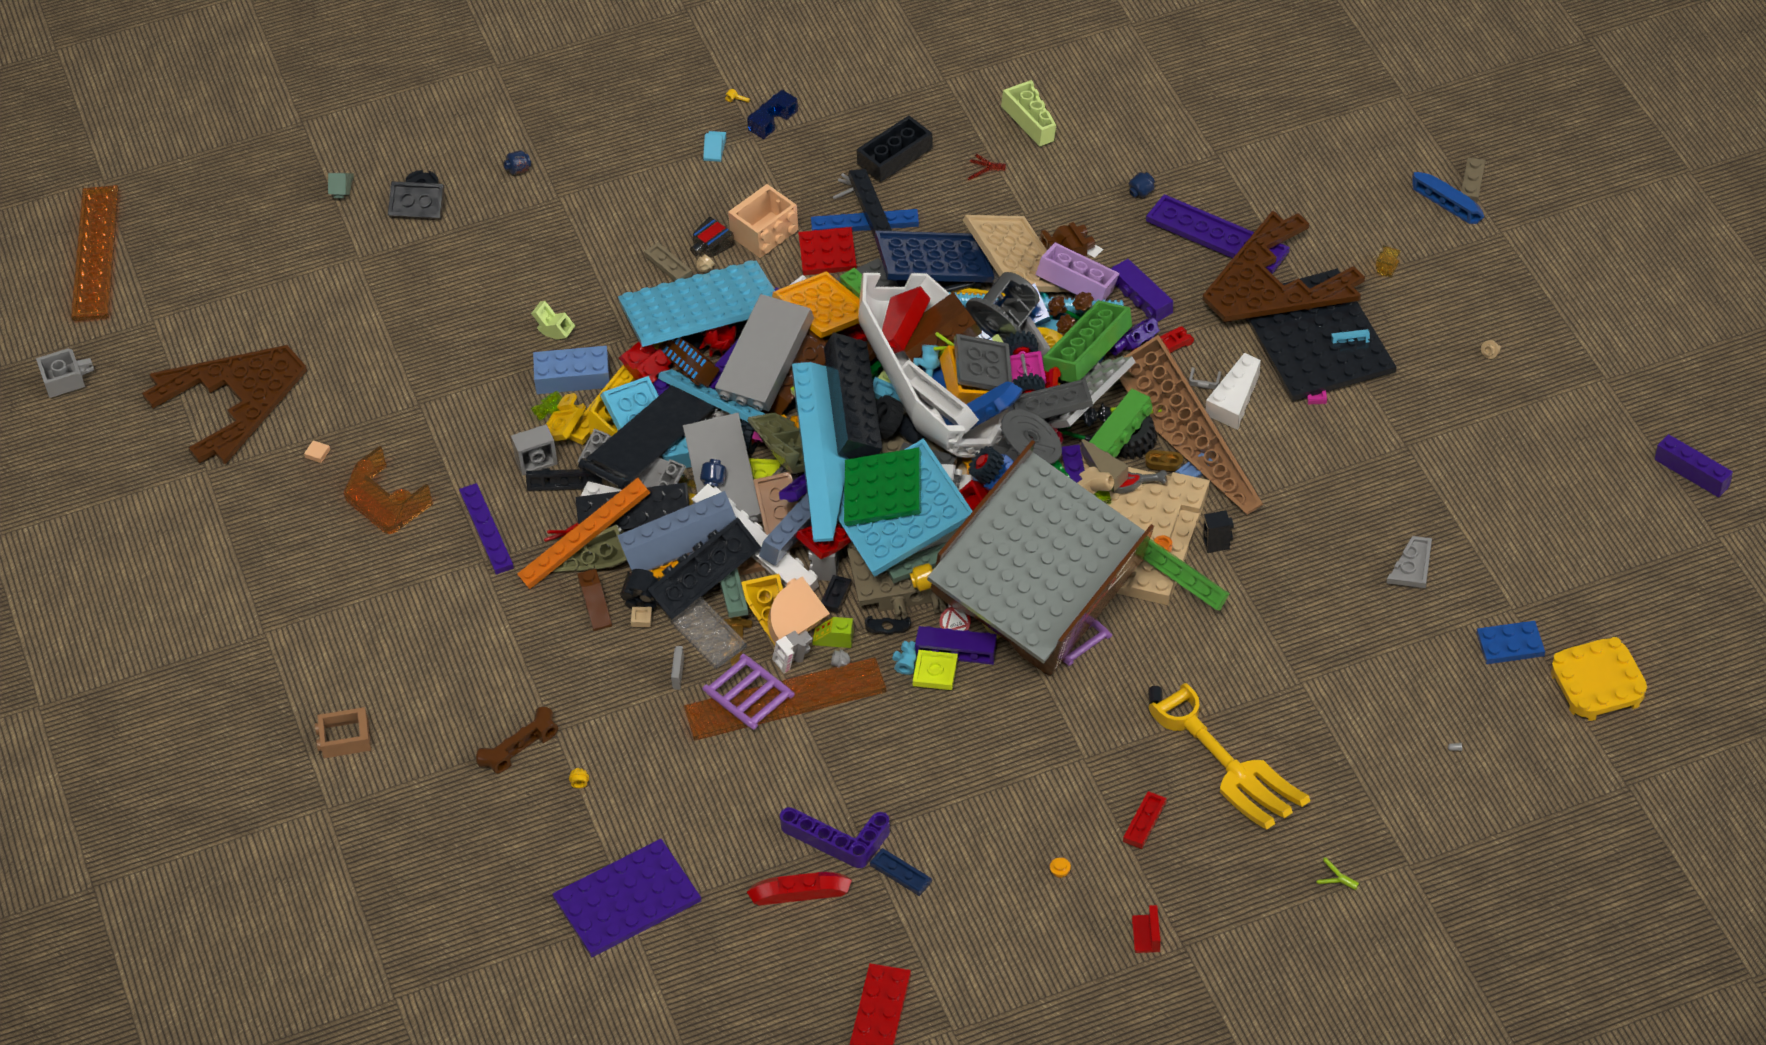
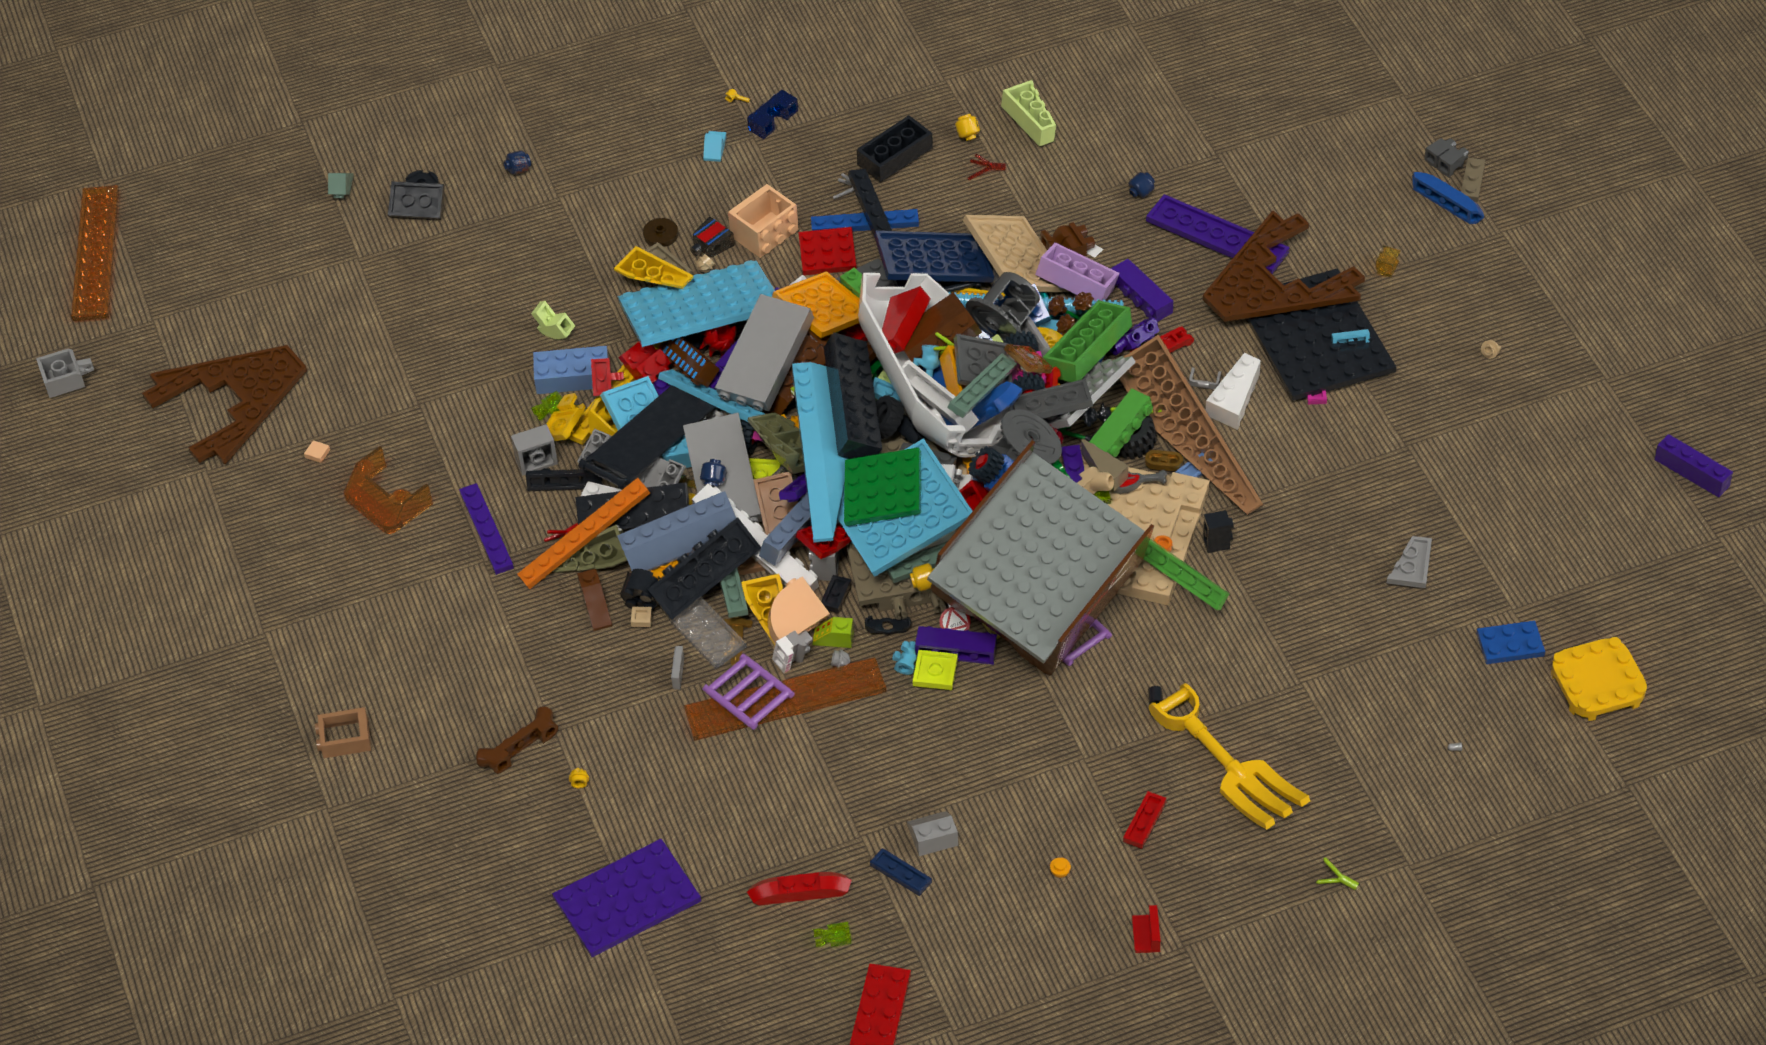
dark purple beam [780,807,890,868] -> none
none -> red plate [591,358,624,397]
none -> yellow wedge [614,246,693,289]
none -> dark brown plate [643,218,678,246]
none -> clear neon green plate [813,922,852,947]
none -> light grey slope [907,811,958,856]
none -> sand green plate [947,353,1017,418]
none -> yellow head [955,114,980,141]
none -> clear orange piece [1004,344,1053,374]
none -> dark grey hips [1424,138,1469,178]

